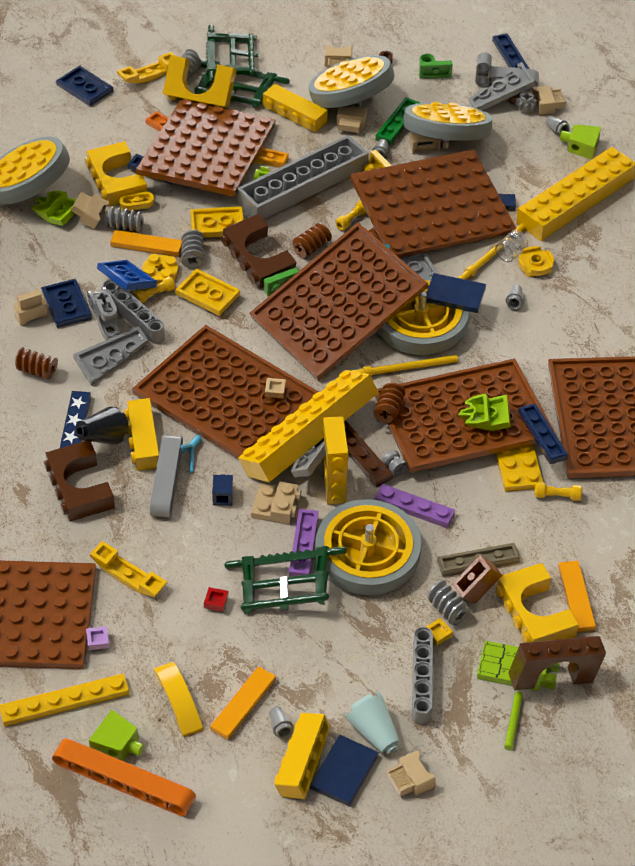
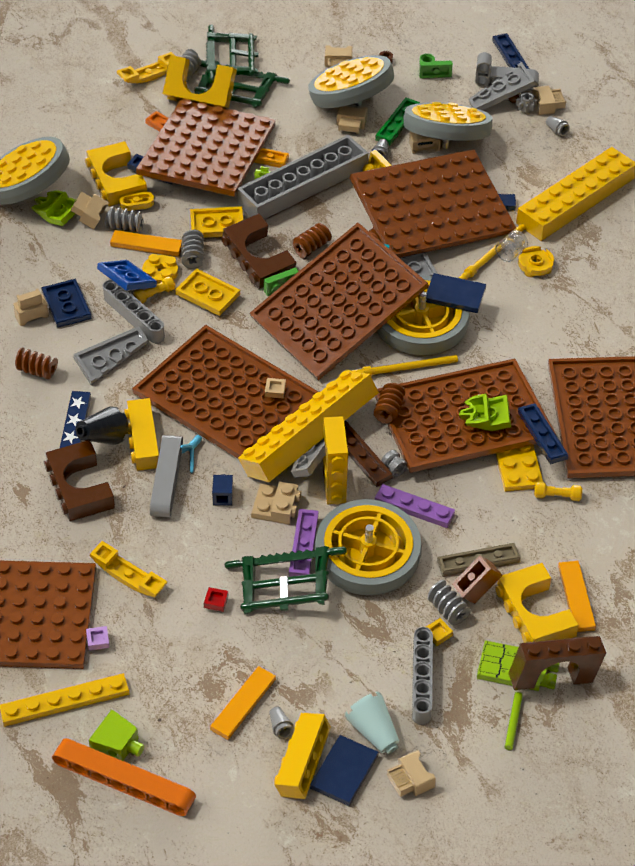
dark blue tile [56,65,114,107] -> none
light grey piece [87,287,119,340] -> none
yellow slope [153,662,203,737] -> none
yellow brick [263,84,328,133] -> none
yellow piece [335,200,366,231] -> none
light grey cone [506,285,524,309] -> none
lime torso [560,124,601,160] -> none

